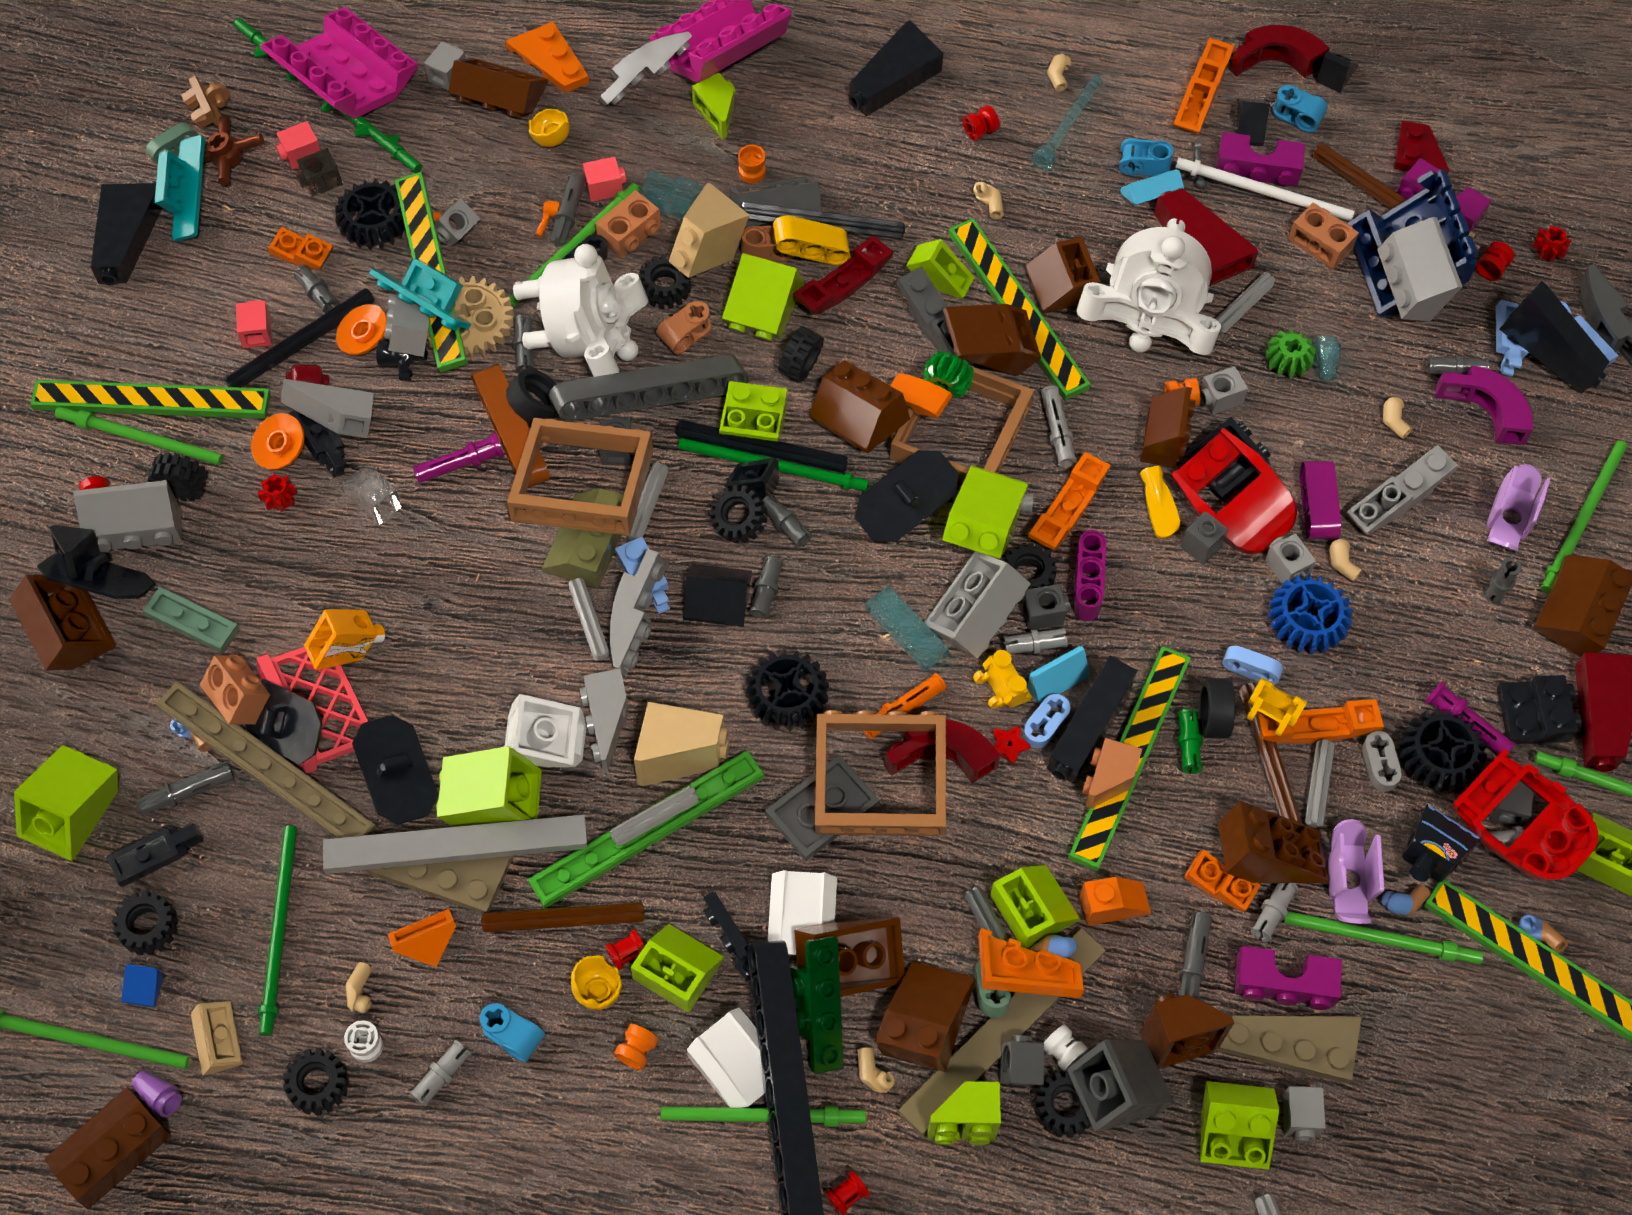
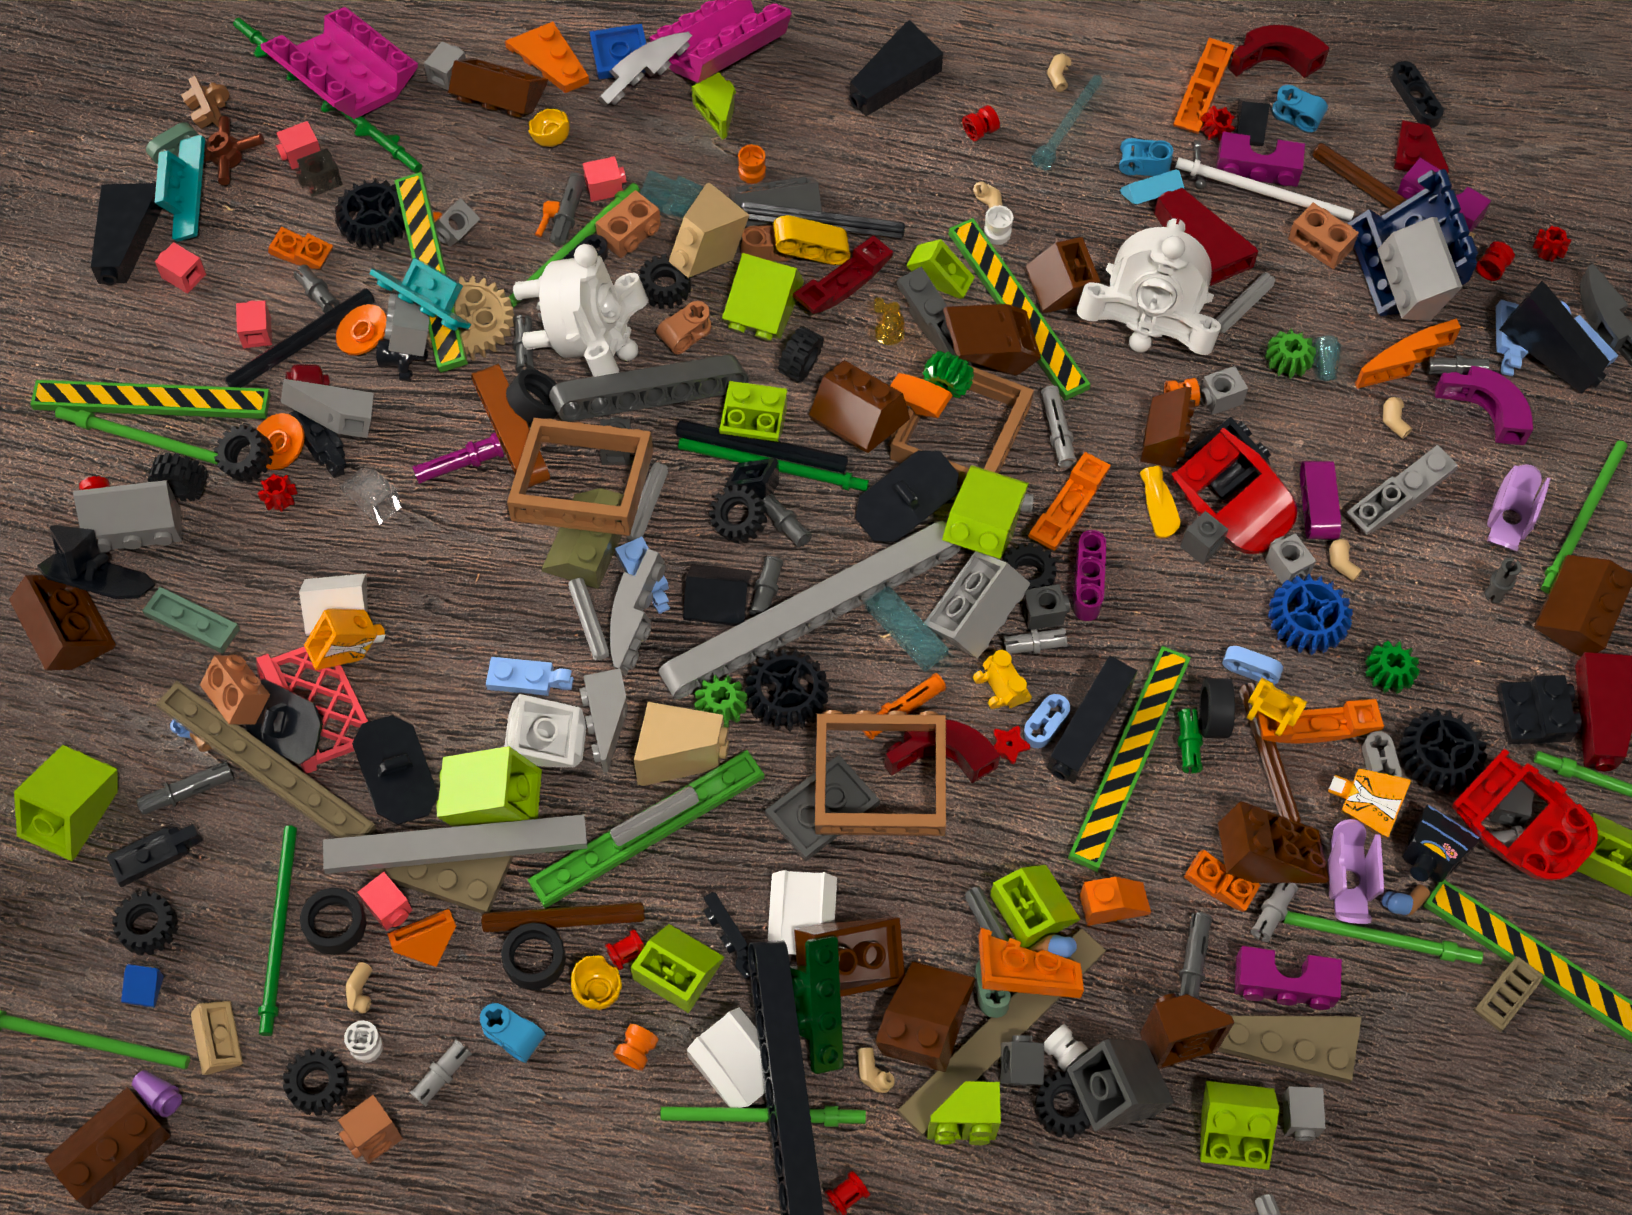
medium azure slope [1027,646,1090,704] -> none
nougat slope [1082,738,1142,808] -> none
light grey axle [1305,739,1335,829] -> none
black slope [1316,52,1359,93] -> none
magenta pin [1425,680,1516,755] -> none
arm [1519,915,1568,953] -> none
none -> coral brick [155,242,206,294]
none -> black tyre [214,425,273,482]
none -> white slope [299,573,368,636]
none -> black tyre [300,887,367,955]
none -> nougat brick [338,1095,403,1164]
none -> coral brick [358,872,412,931]
none -> light blue plate [485,657,574,696]
none -> black tyre [501,922,566,990]
none -> blue plate [589,24,647,80]
none -> light grey beam [658,521,961,699]
none -> bright green gear [694,674,747,727]
none -> clear yellow piece [874,297,905,345]
none -> white wheel [983,205,1014,245]
none -> red gear [1200,105,1235,141]
none -> light orange torso [1328,769,1411,840]
none -> orange slope [1355,318,1461,389]
none -> green gear [1365,640,1420,694]
none -> black beam [1390,61,1444,128]
none -> dark tan slope [1473,956,1544,1032]

